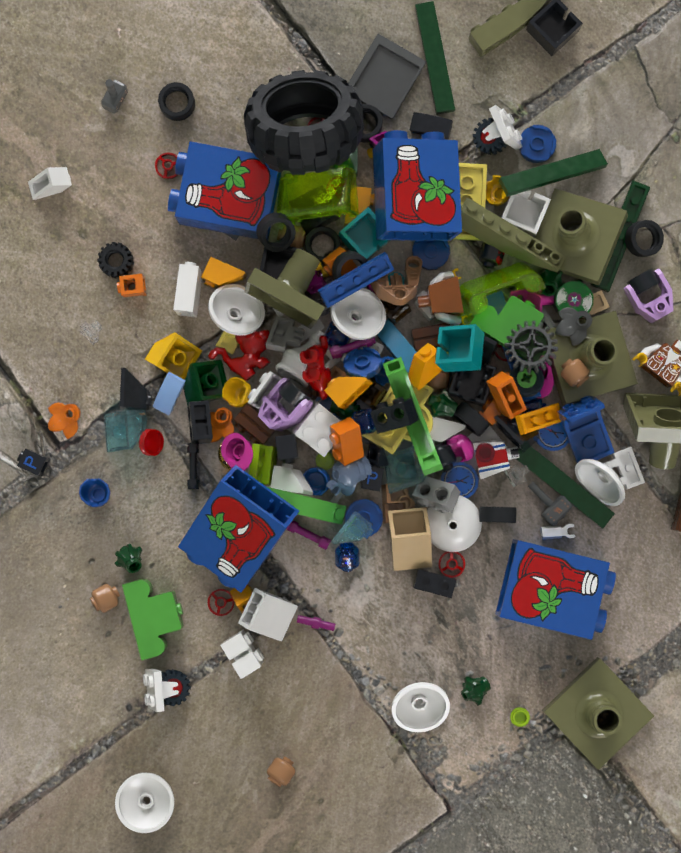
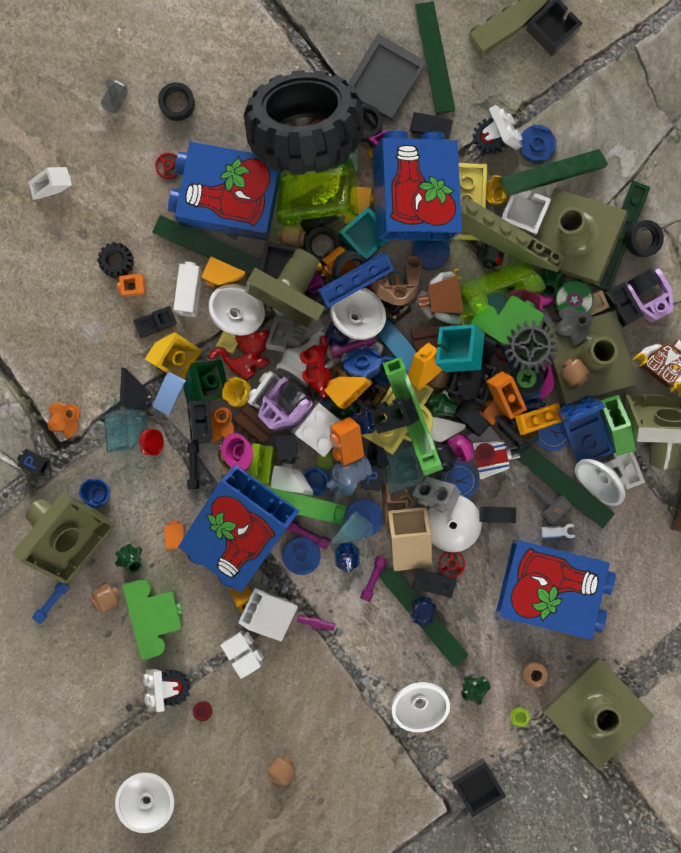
red piece [207,589,235,616] -> none
black tyre [256,212,296,252] -> none
none -> olive piece [12,491,116,584]
none -> blue bar [32,582,70,624]
none -> black slope [133,306,177,339]
none -> dark green tile [152,215,262,276]
none -> orange brick [164,521,186,549]
none -> dark red tile [193,701,213,721]
none -> blue tile [283,537,321,575]
none -> magenta bar [360,555,388,602]
none -> dark green tile [379,566,468,667]
none -> clear blue head [410,596,437,626]
none -> black piece [450,758,506,817]
none -> medium nougat head [521,661,548,688]
none -> bright green brick [601,395,636,456]
none -> black brick [604,282,644,328]

